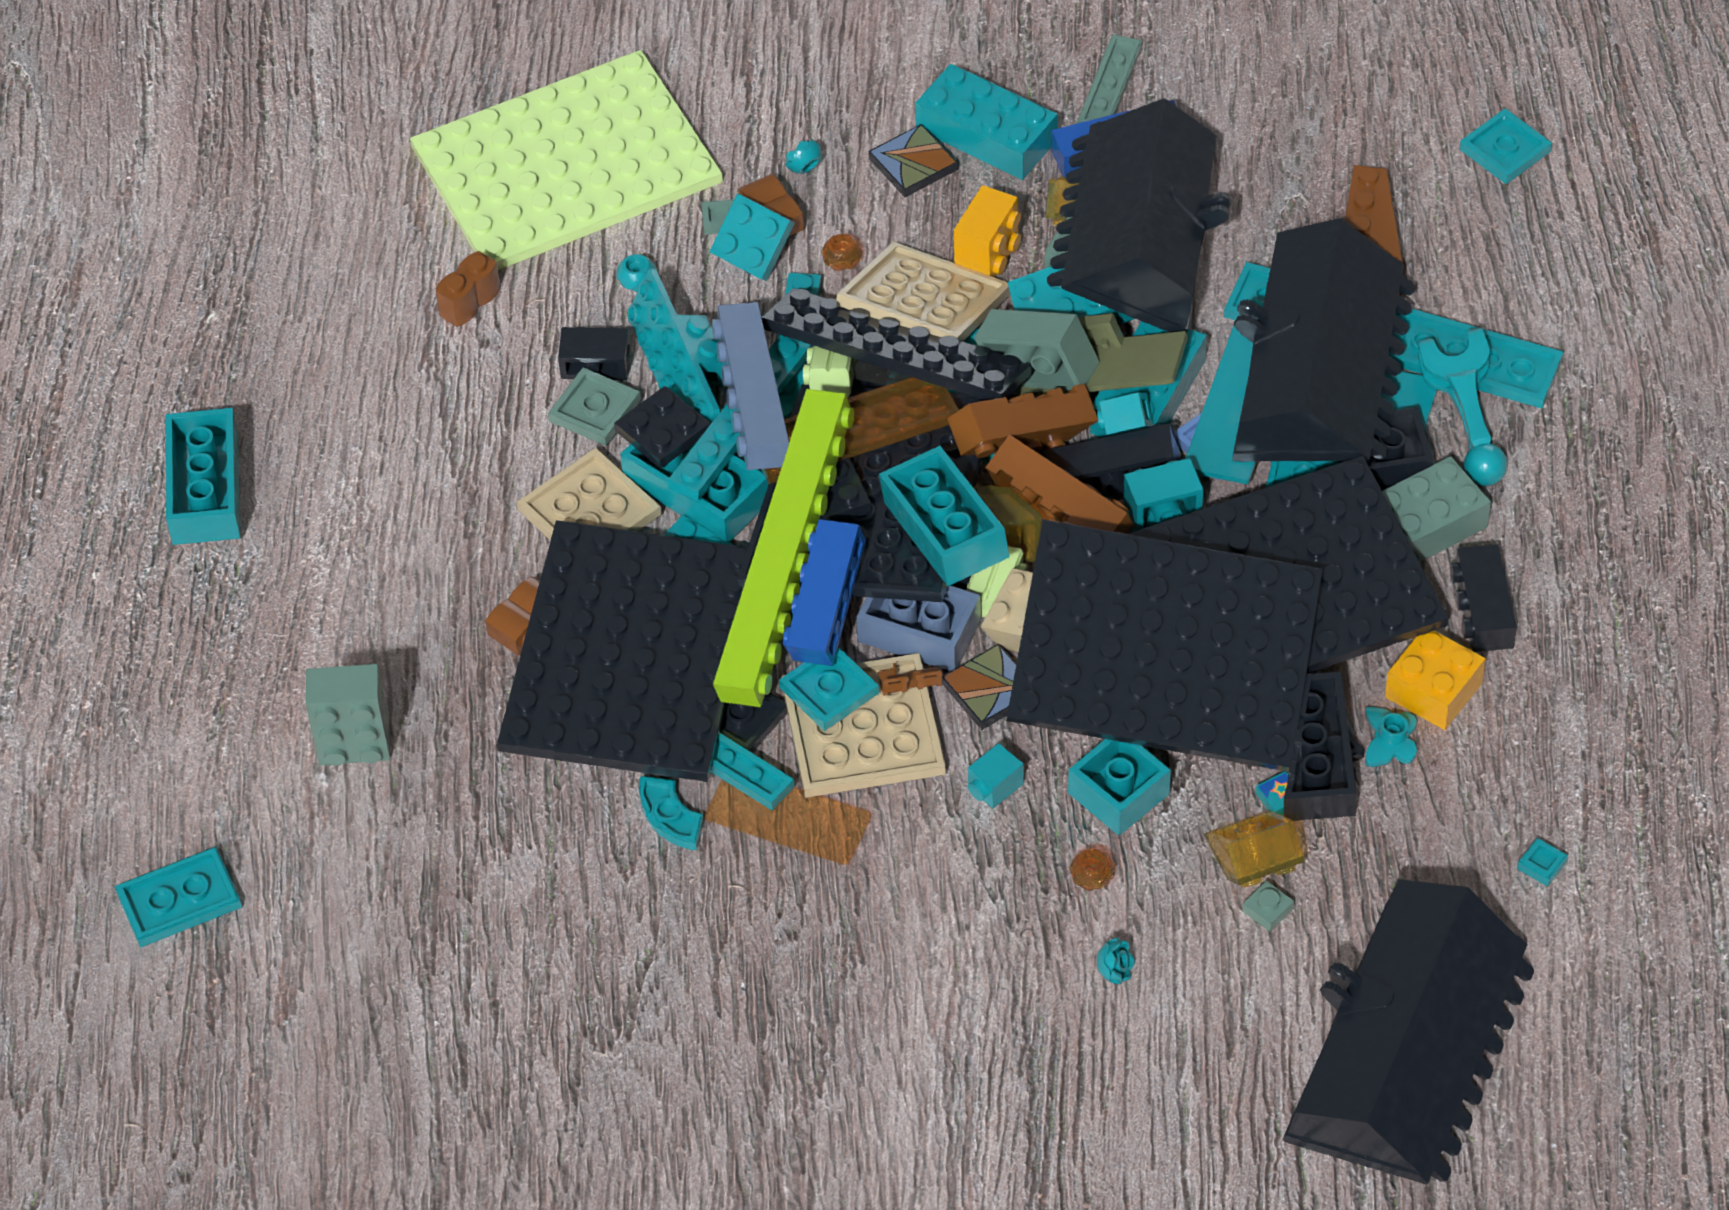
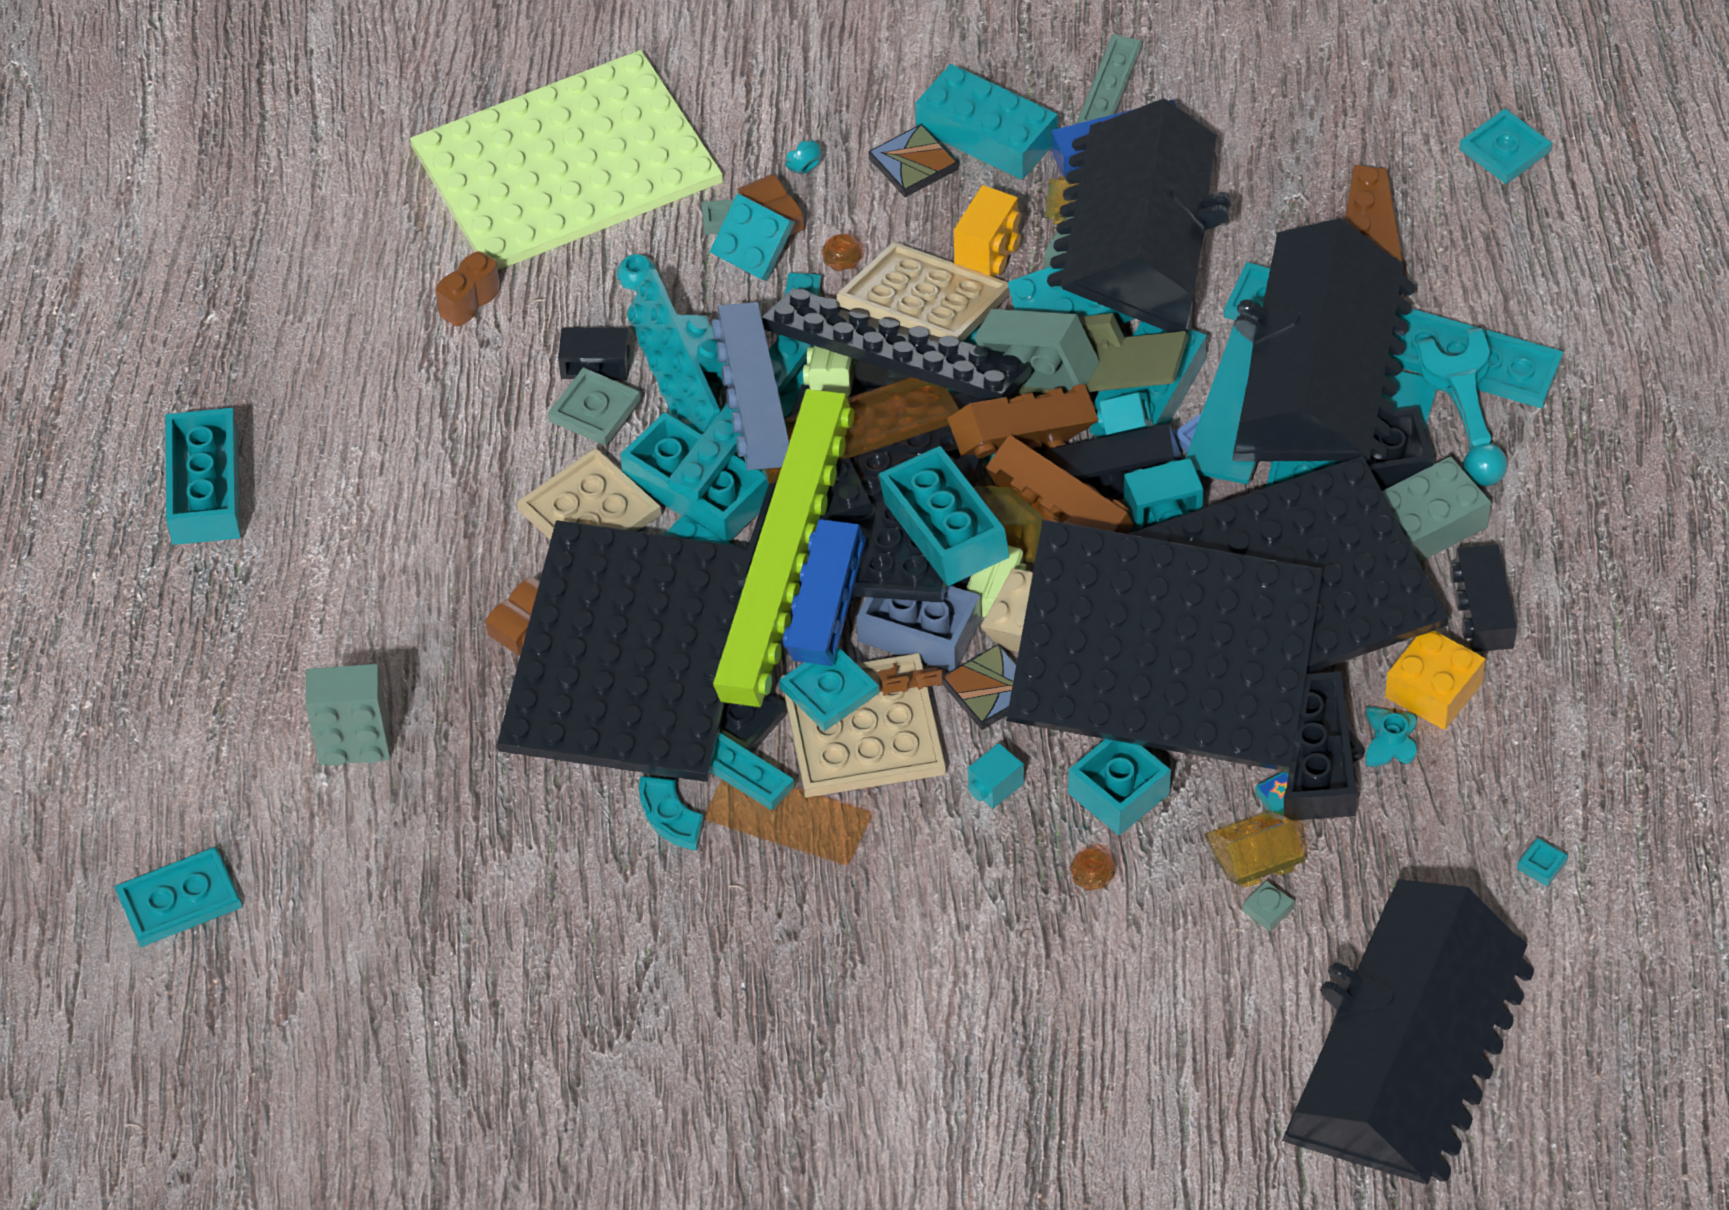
black plate [614,386,711,469] -> none
teal plate [1097,938,1135,985] -> none

